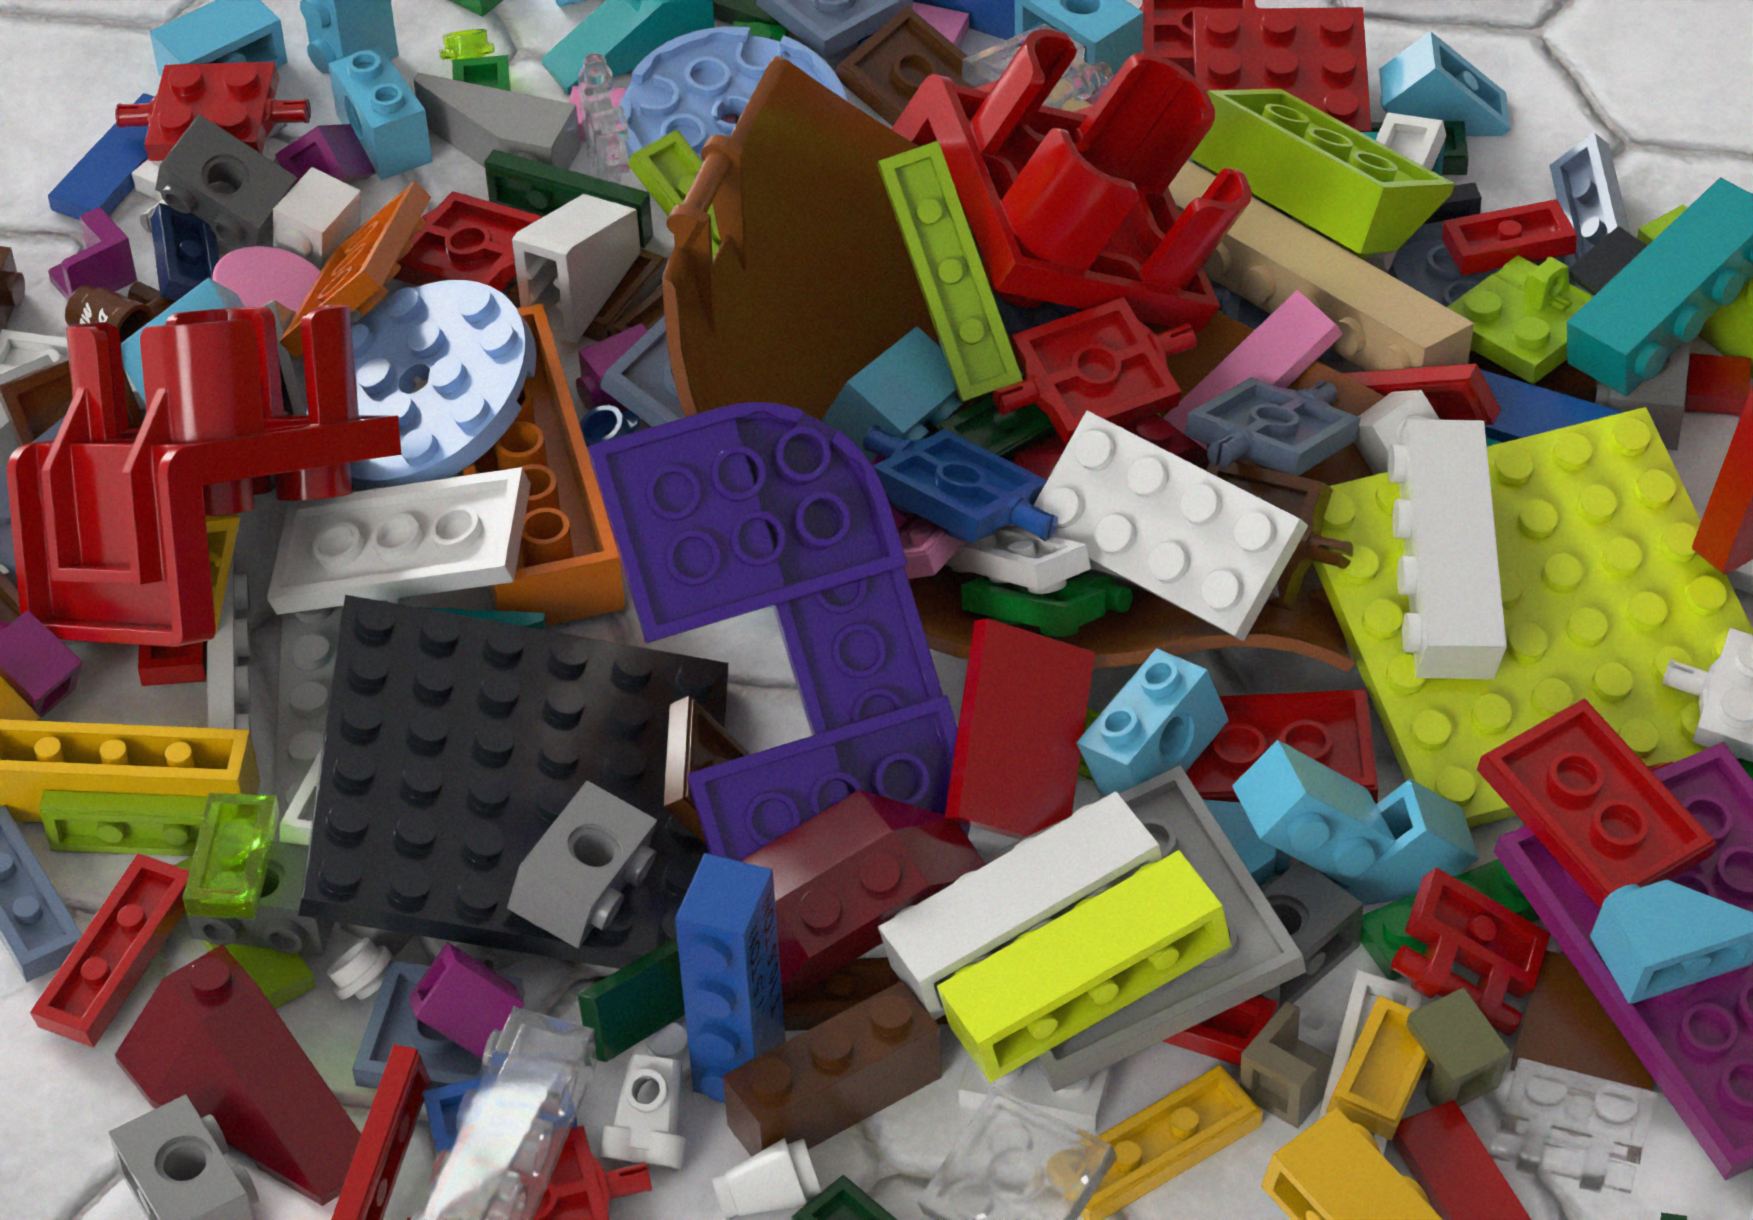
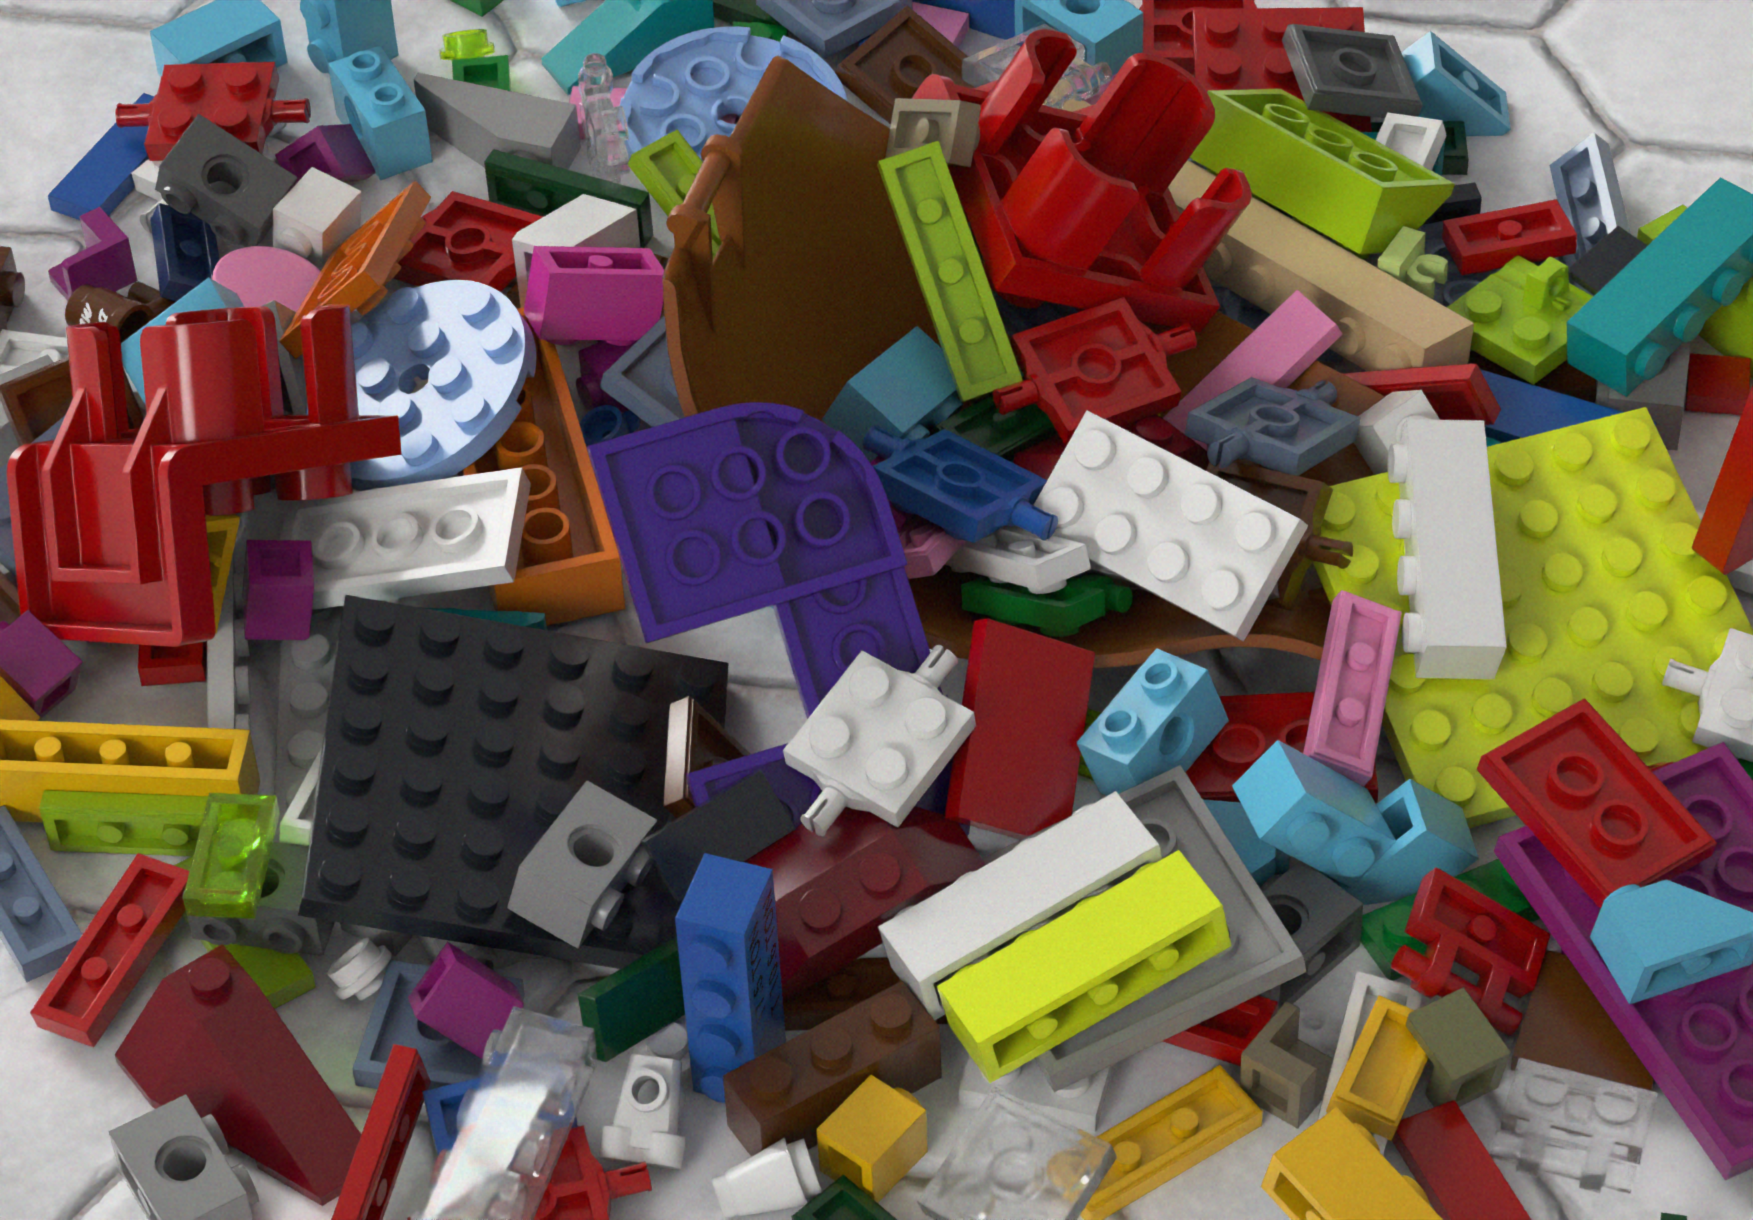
none -> magenta panel [242,539,315,640]
none -> dark pink brick [523,246,664,346]
none -> black tile [640,769,796,901]
none -> white plate [783,645,976,836]
none -> yellow brick [817,1075,928,1203]
none -> dark tan plate [885,98,981,167]
none -> dark grey tile [1282,24,1423,118]
none -> bright pink tile [1303,590,1402,787]
none -> yellowish green tile [1377,226,1448,299]

